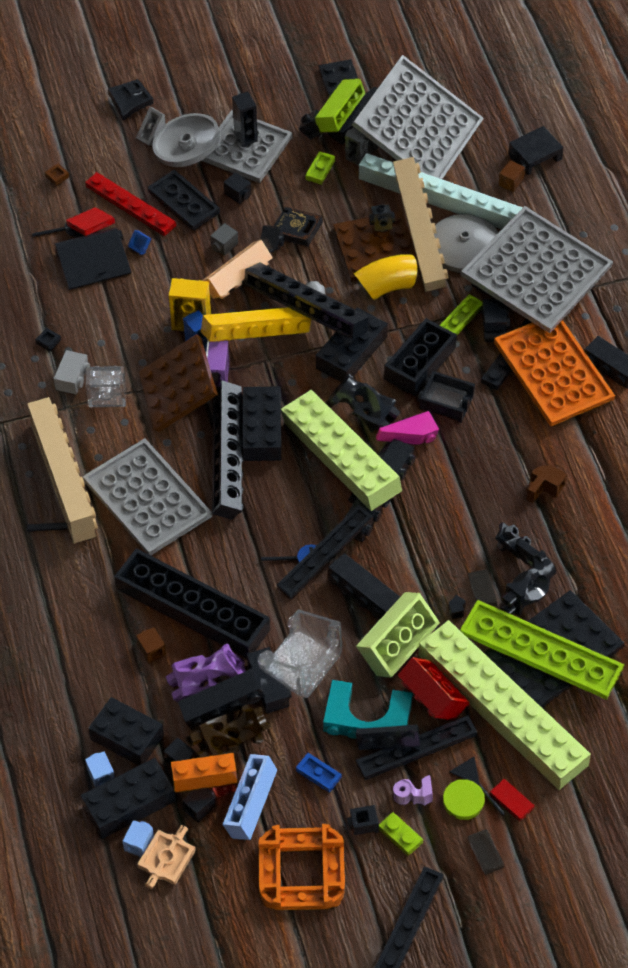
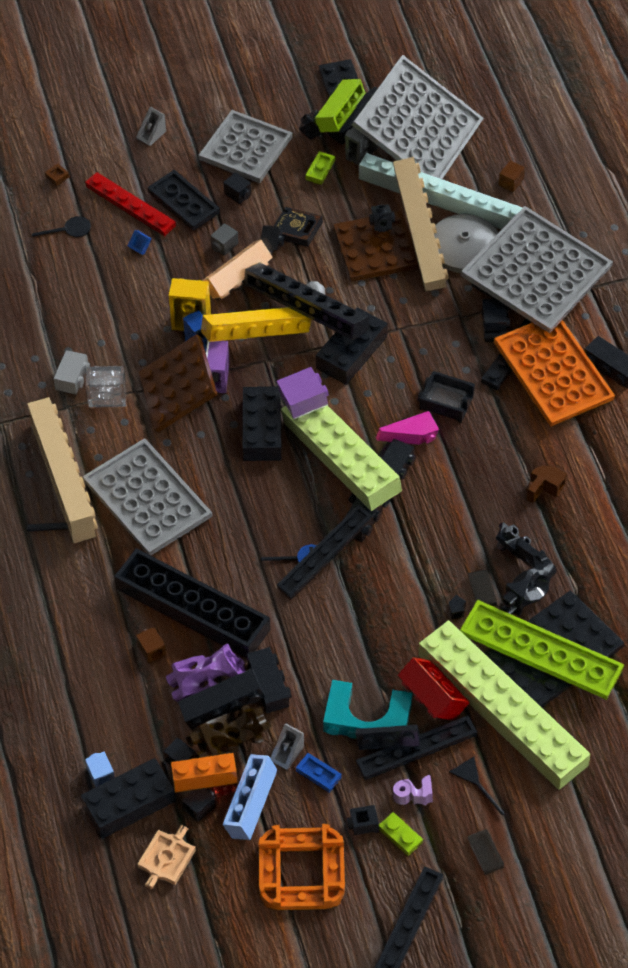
black tile [35,328,61,352] -> none
black door [54,227,132,290] -> none
red tile [66,207,115,236] -> none
black brick [88,697,164,766] -> none
black plate [108,79,154,120] -> none
light blue brick [123,820,154,857] -> none
light grey dish [152,113,221,167] -> none
black brick [212,380,243,520] -> none
black brick [232,92,258,147] -> none
clear windscreen [258,609,342,698] -> none
black hips [325,374,400,433] -> none
black brick [327,553,400,620] -> none
yellow brick [354,254,417,300] -> none
yellowish green brick [356,592,440,677] -> none
black brick [384,318,457,396] -> none
lime plate [440,294,482,335] -> none
lime tile [443,779,485,820] -> none
red tile [489,779,535,822] -> none
black panel [508,126,564,175] -> none
none -> light grey slope [270,724,304,770]
none -> medium lavender piece [277,367,329,419]

